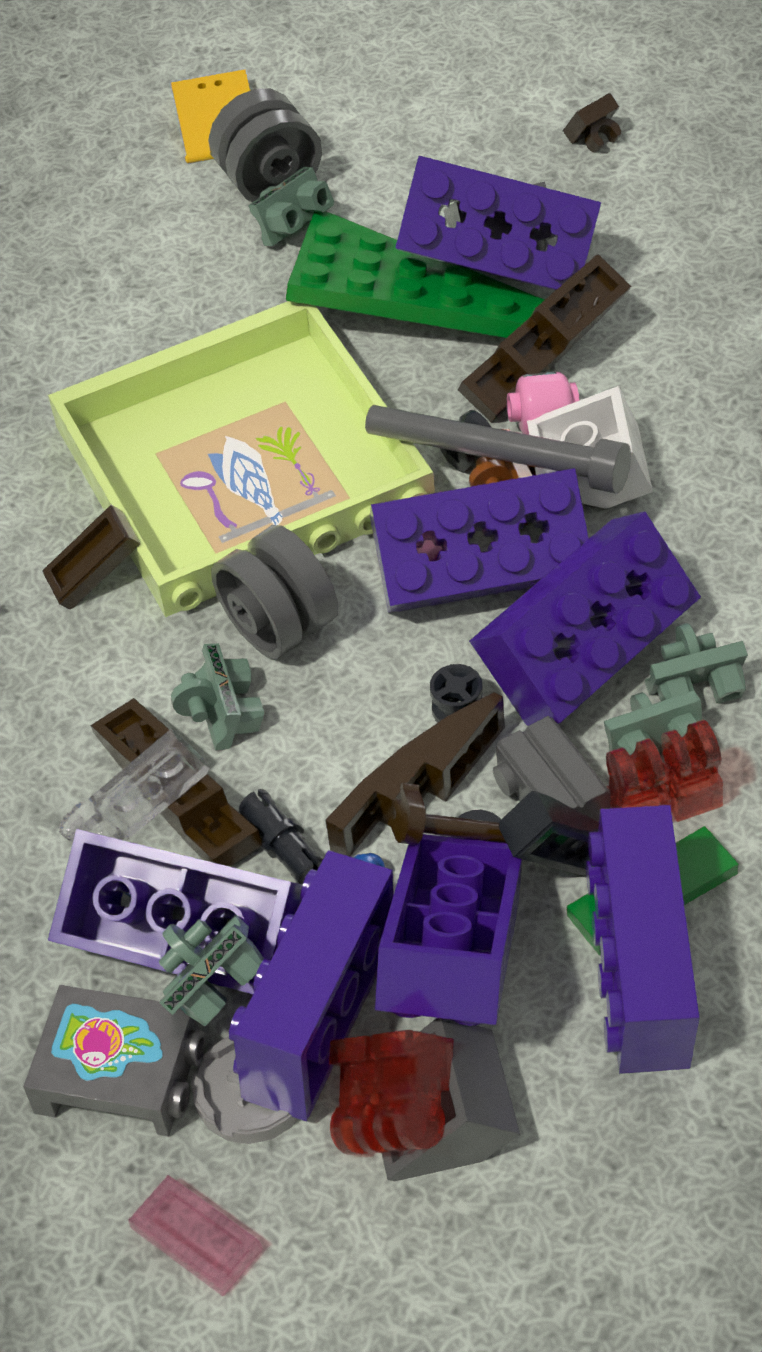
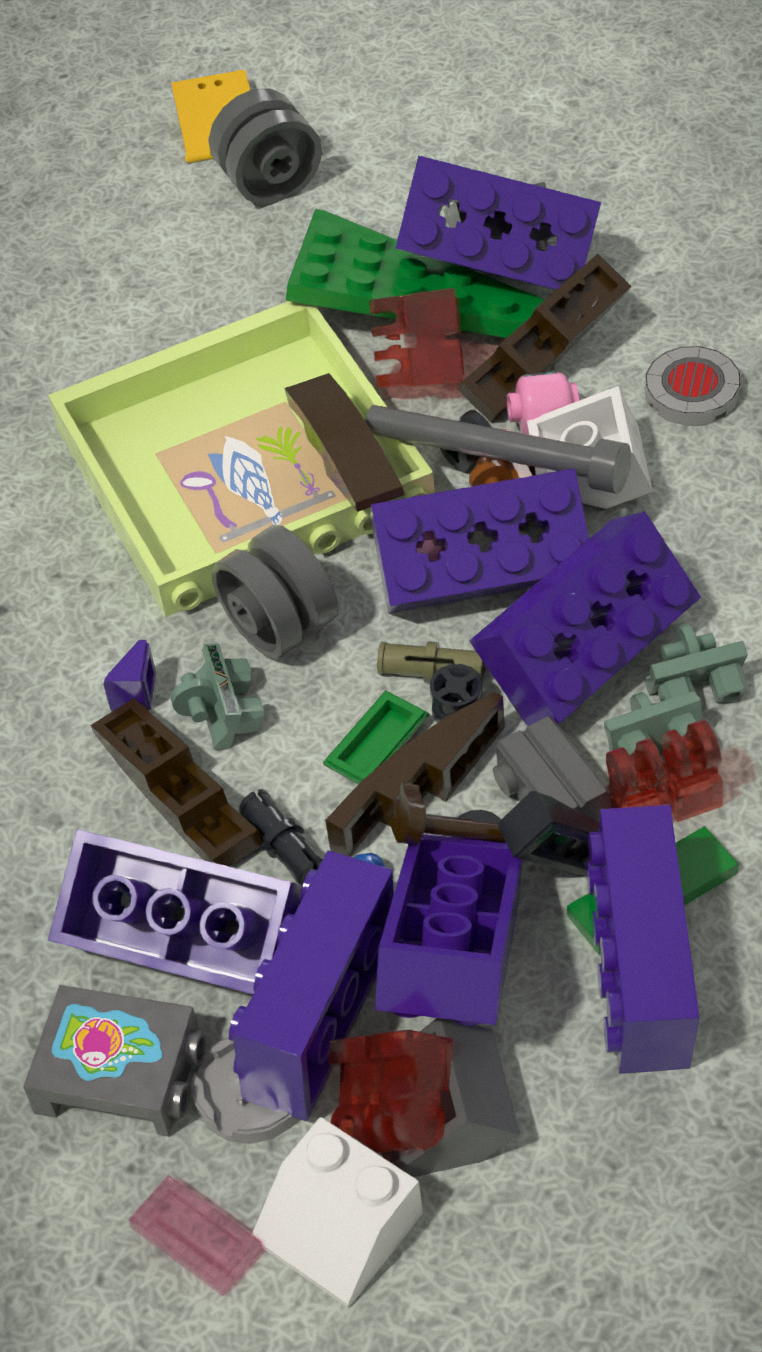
dark brown tile [42,504,141,610] -> none
clear hinge [58,729,210,842] -> none
sand green hips [159,915,264,1026] -> none
sand green hips [248,167,334,246] -> none
dark brown tile [563,93,622,153] -> none
none -> dark purple slope [103,640,156,711]
none -> white slope [251,1117,423,1308]
none -> dark brown slope [284,373,405,512]
none -> green tile [323,690,429,784]
none -> clear red legs [369,288,465,389]
none -> olive pin [377,641,486,683]
none -> tile [645,346,741,426]

